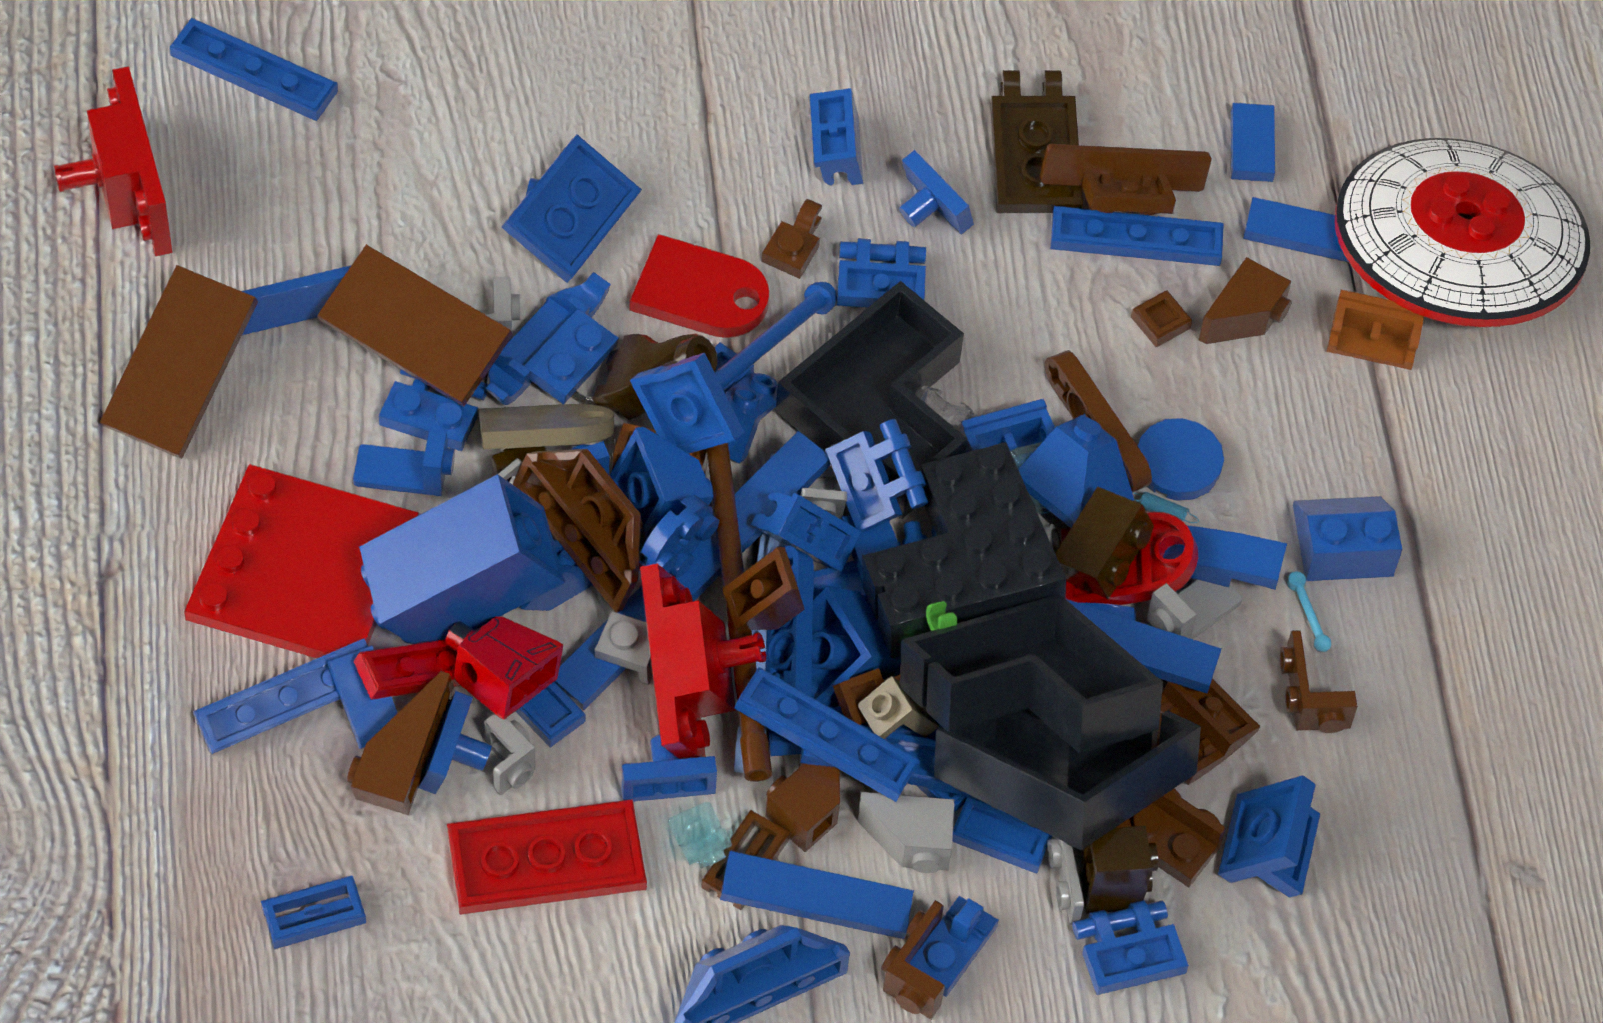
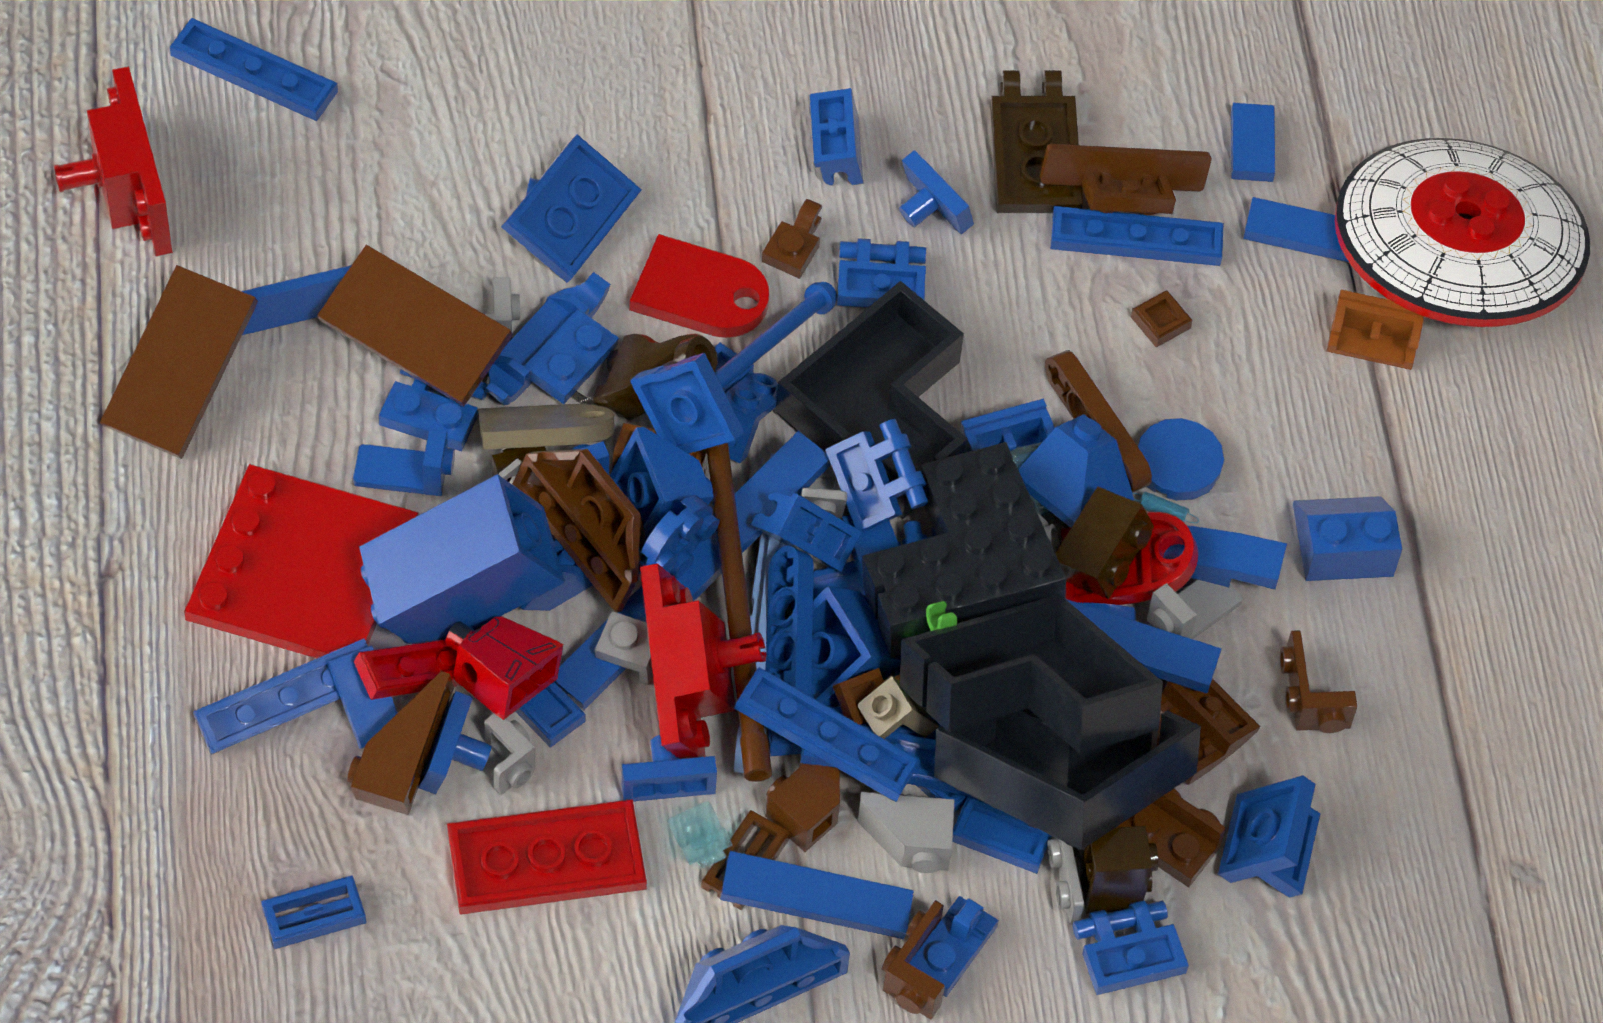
reddish brown slope [722,547,805,630] -> none
clear tile [917,386,977,426] -> none
reddish brown slope [1199,257,1292,344] -> none
medium azure hinge [1287,571,1332,652] -> none

